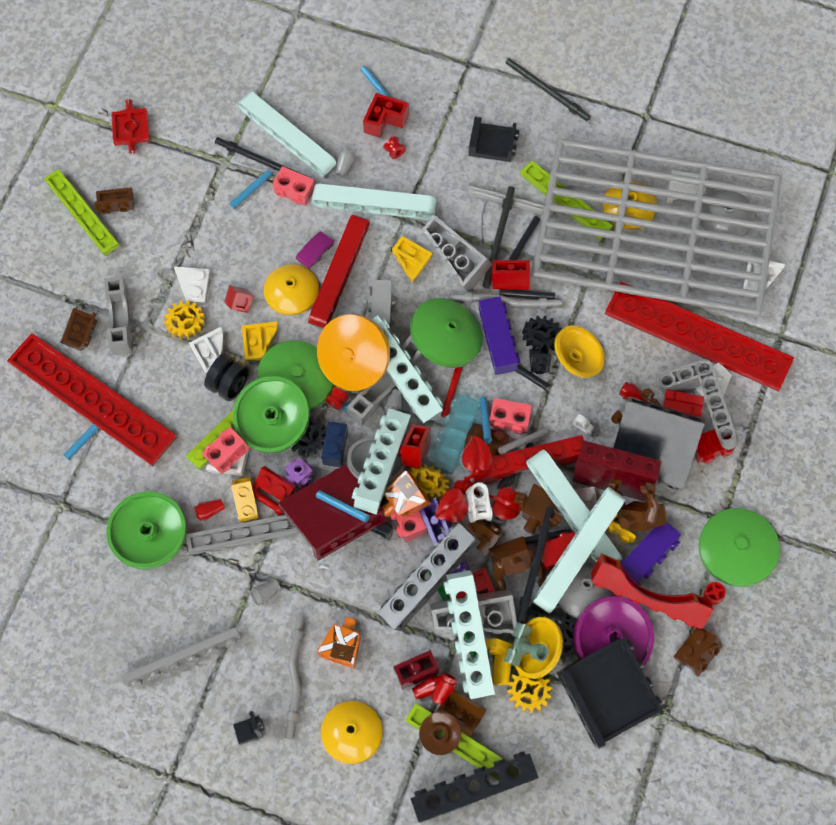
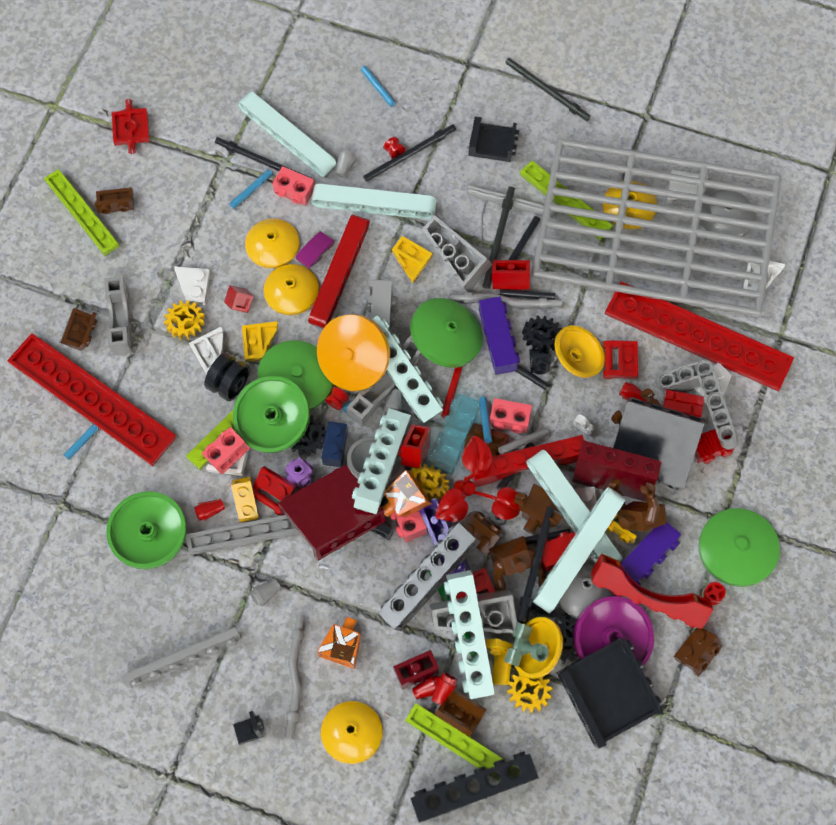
dark azure bar [316,490,369,522] -> none
red brick [363,93,409,138] -> none
reddish brown dish [419,712,461,755] -> none
white piece [466,483,492,523] -> none
none -> yellow dish [245,218,300,268]
none -> black bar [363,124,456,182]
none -> red plate [603,340,638,379]

